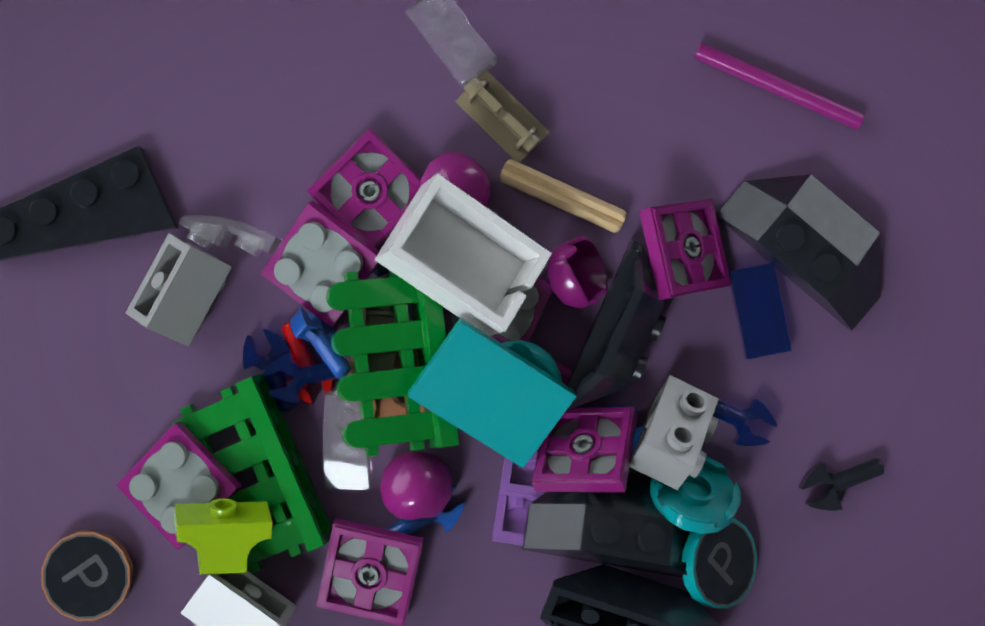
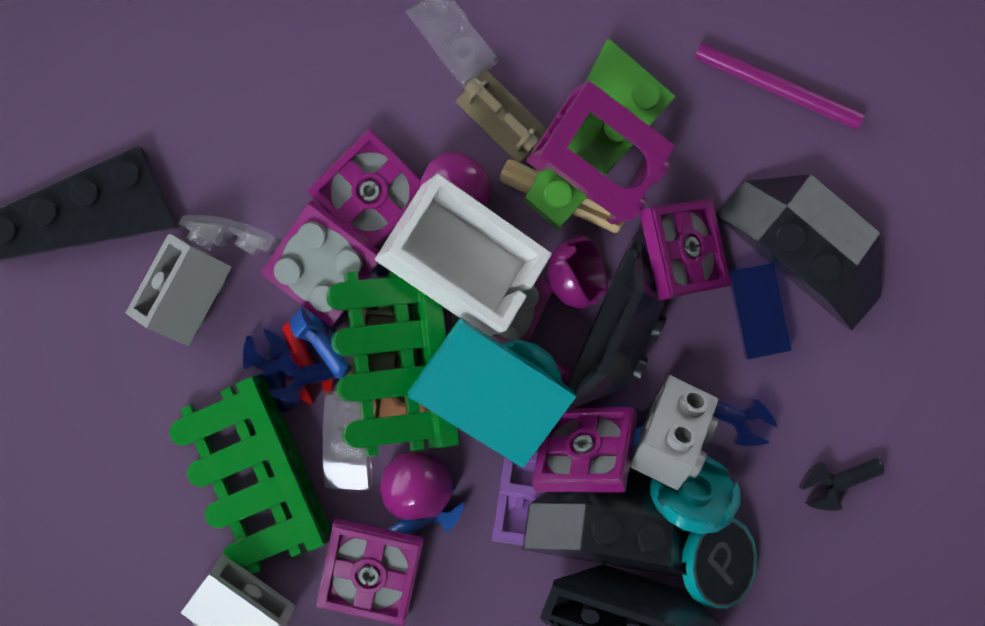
black tile [41,530,133,621] -> none
light grey piece [116,421,242,550] -> none
lime brick [174,498,272,575] -> none
none -> bright green wing [524,38,676,231]
none -> magenta panel [526,80,675,225]

